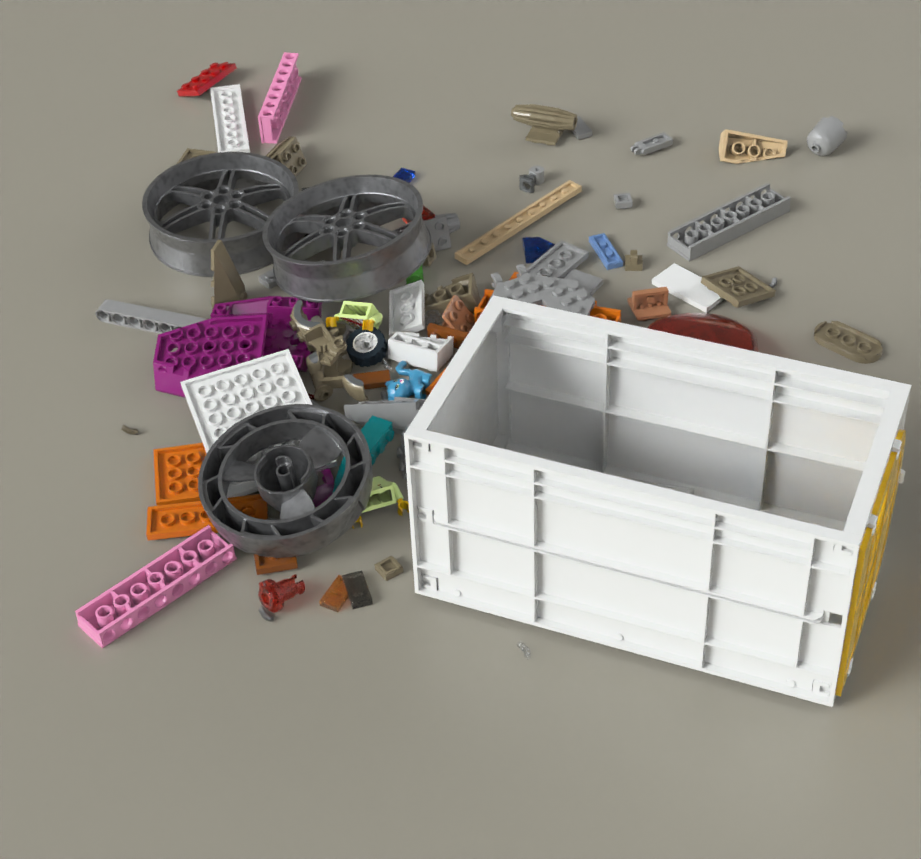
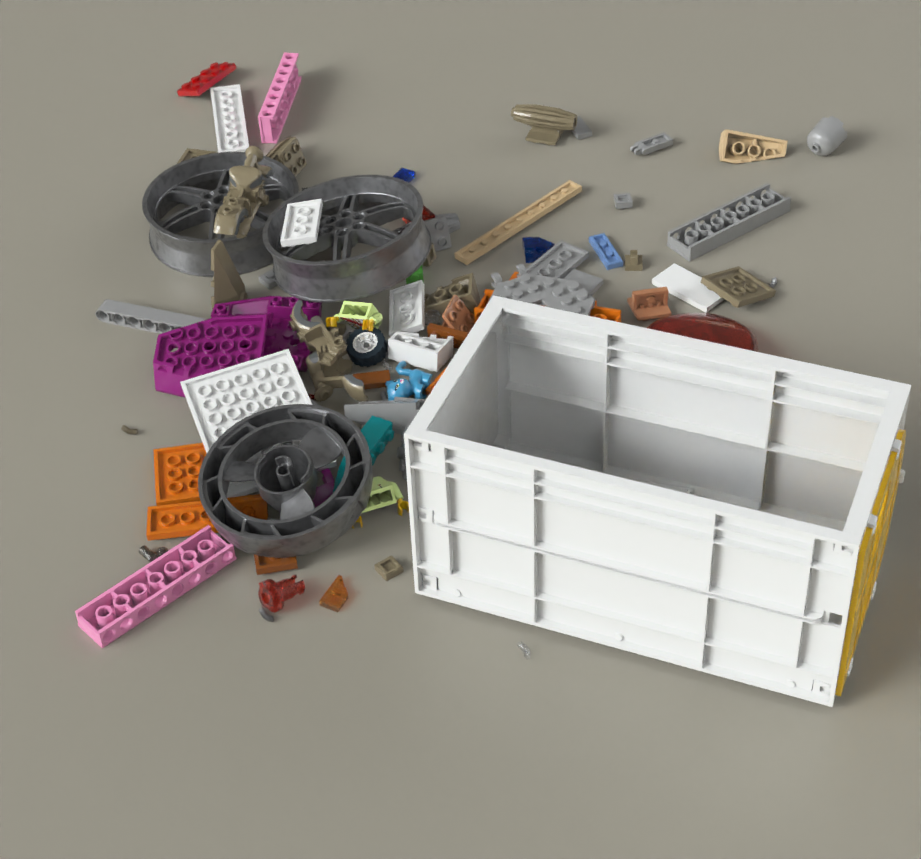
clear smoke tile [342,570,373,609] -> none
leg [519,166,544,193] -> none
dark tan tile [814,321,883,364] -> none
none -> clear smoke arm [139,545,168,562]
none -> dark tan piece [213,146,274,239]
none -> white plate [280,199,323,247]

